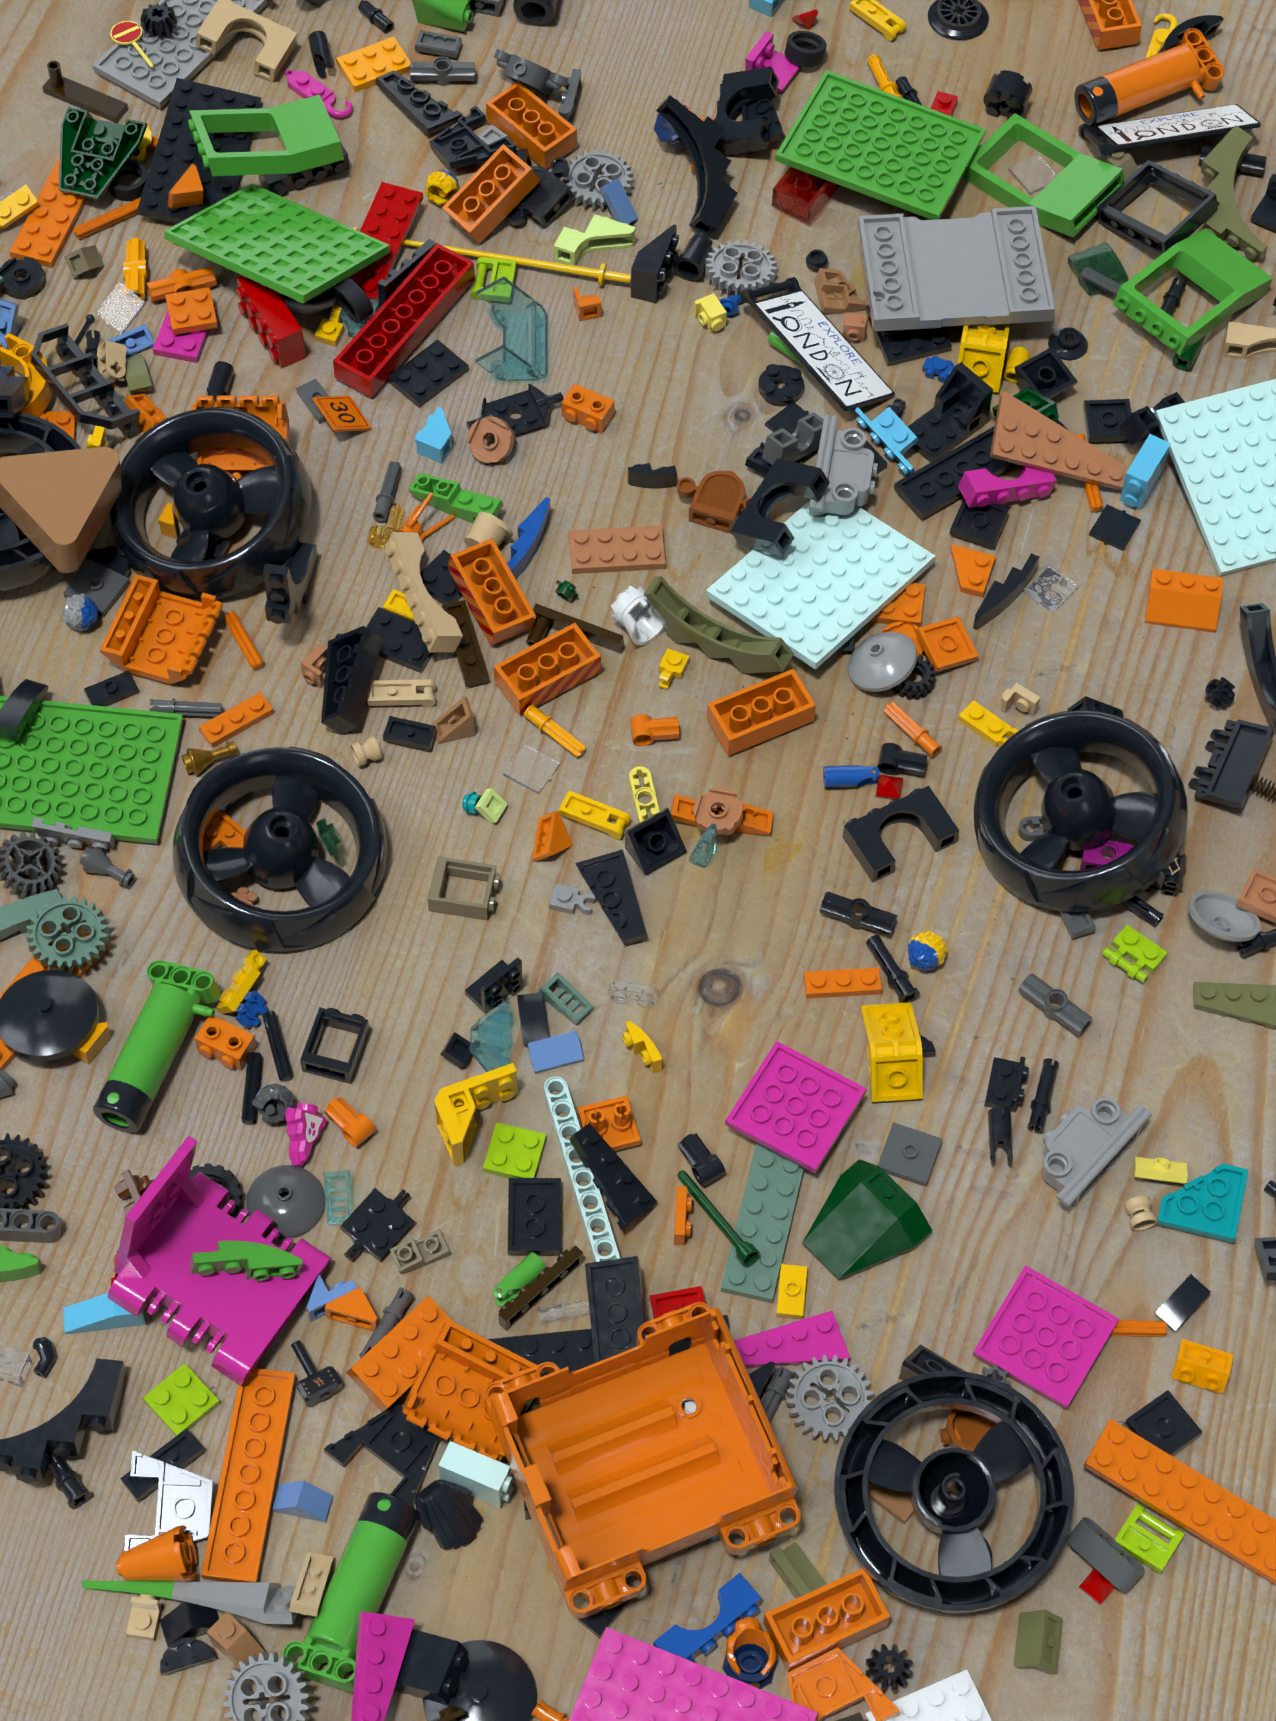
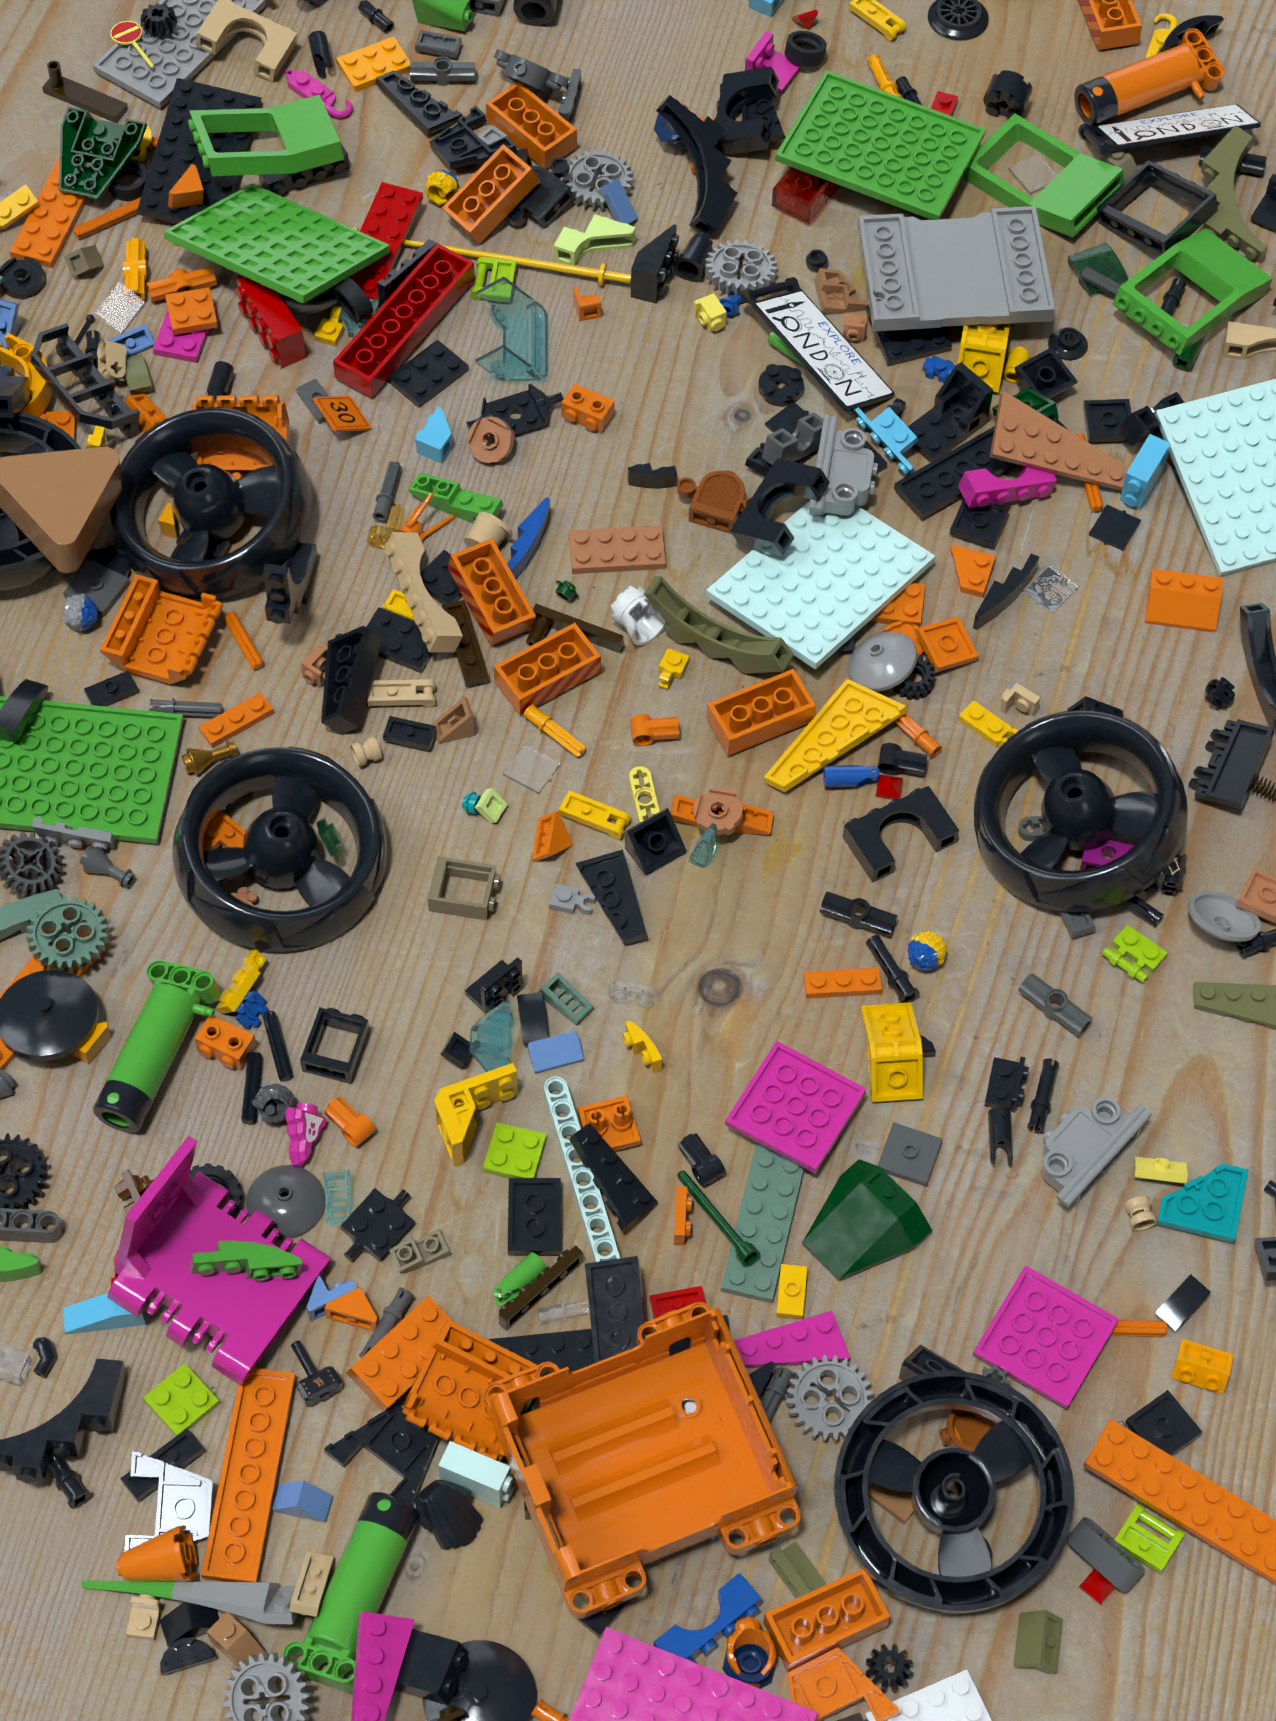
none -> yellow wing [764,679,907,792]

